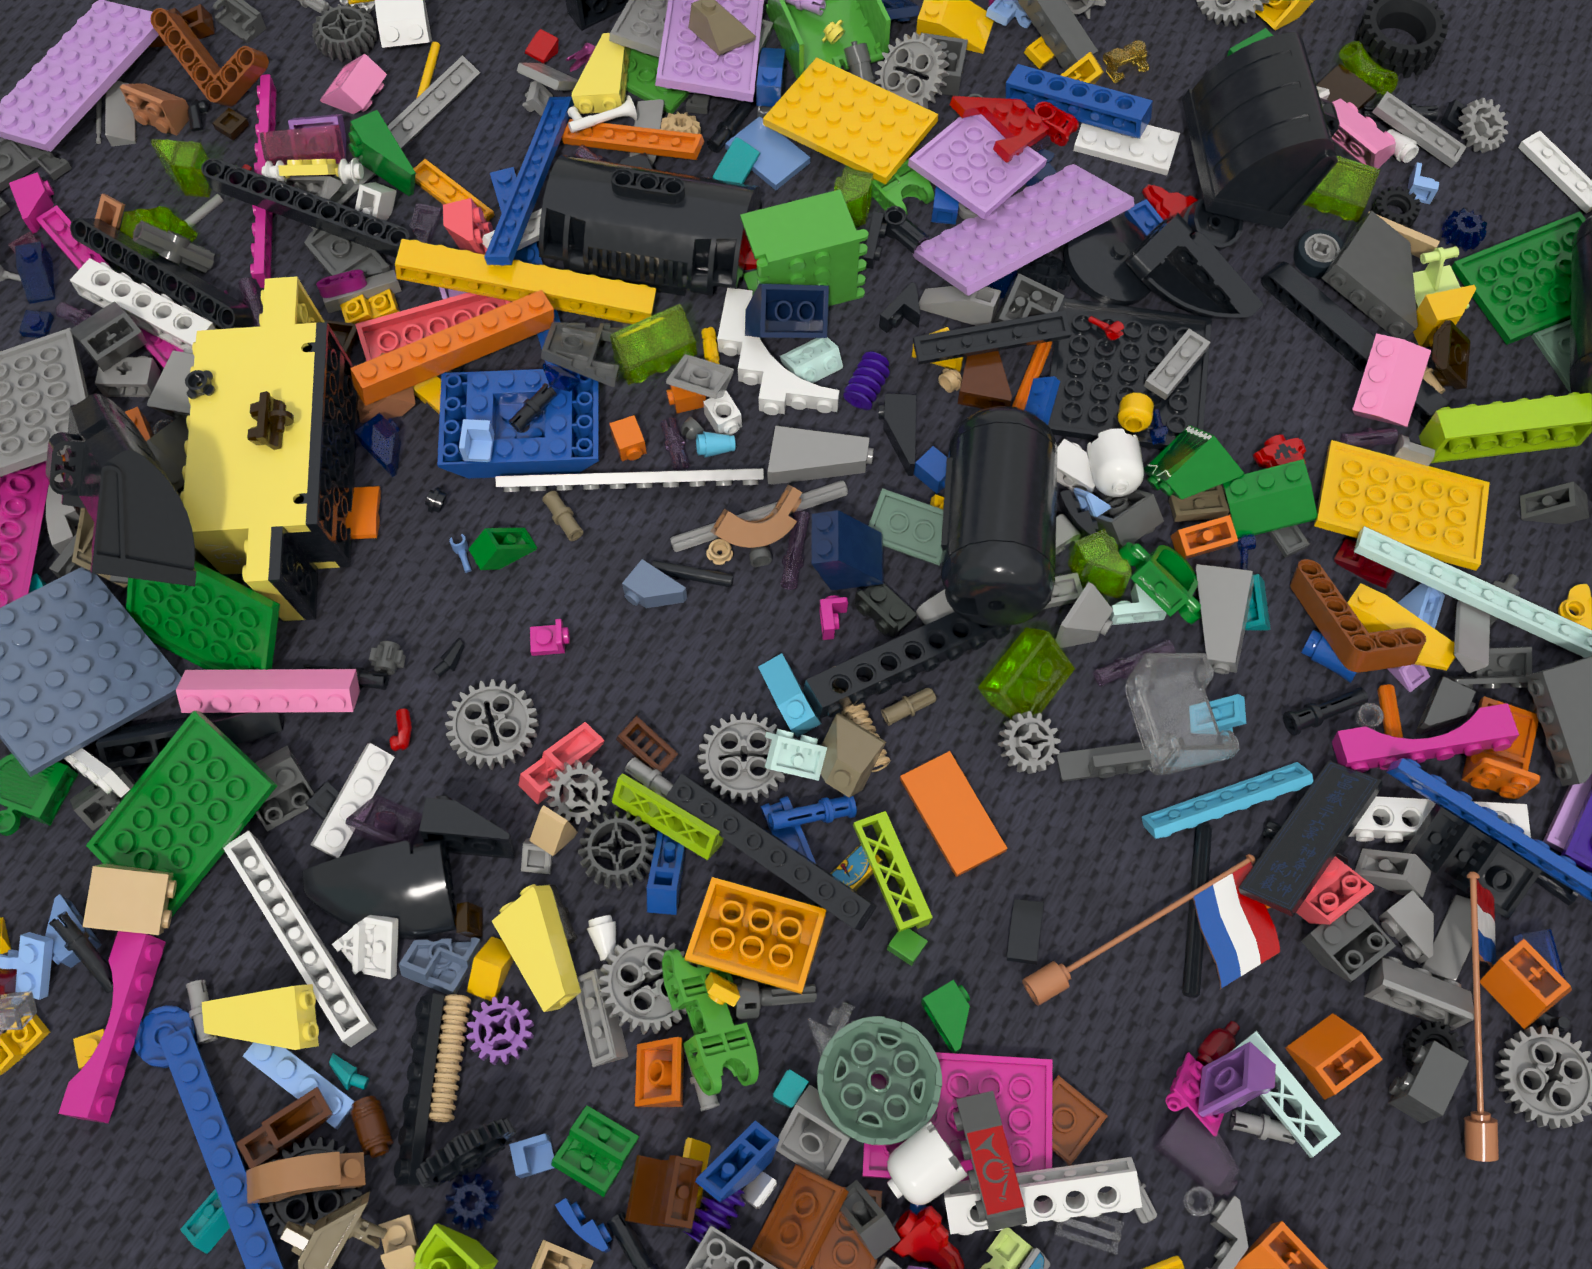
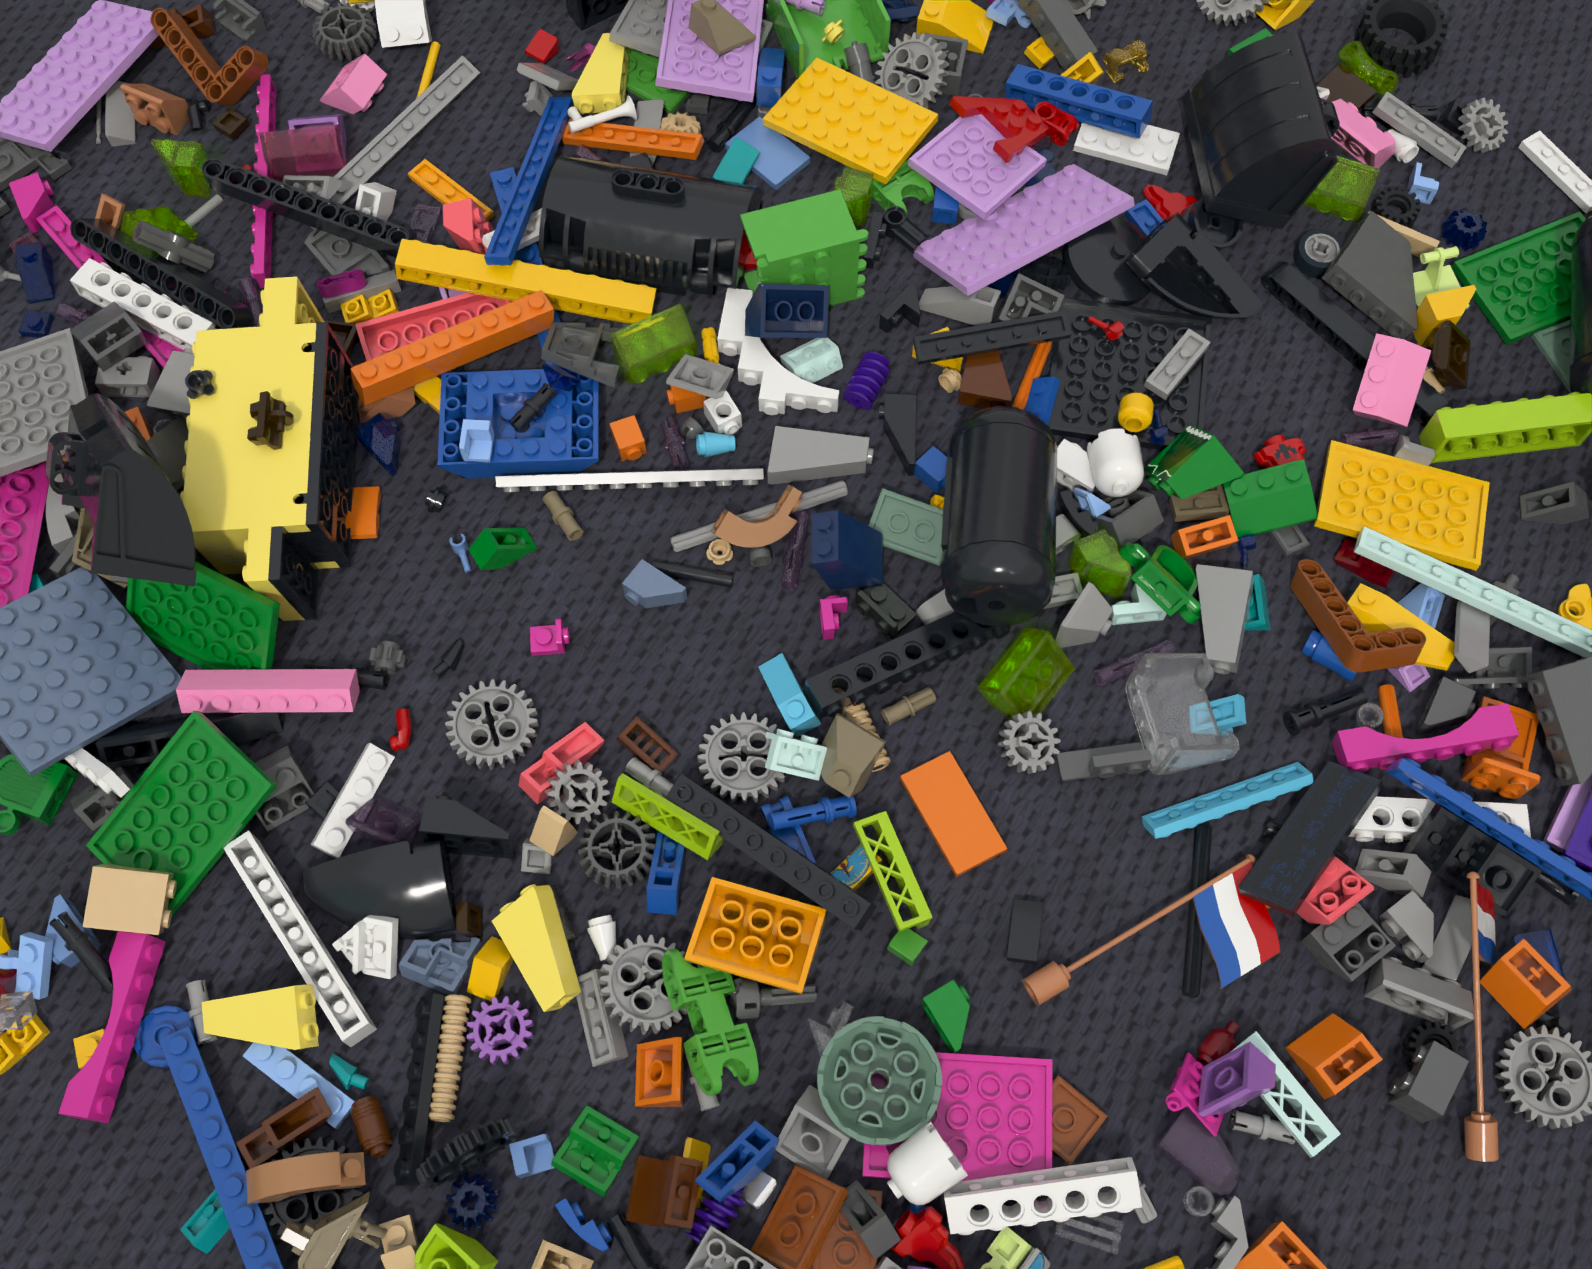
plate [262,158,364,184] -> none
green slope [348,110,416,196] -> none
yellow plate [705,972,740,1007] -> none
teal slope [773,1069,809,1108] -> none
brick [953,1091,1027,1232] -> none

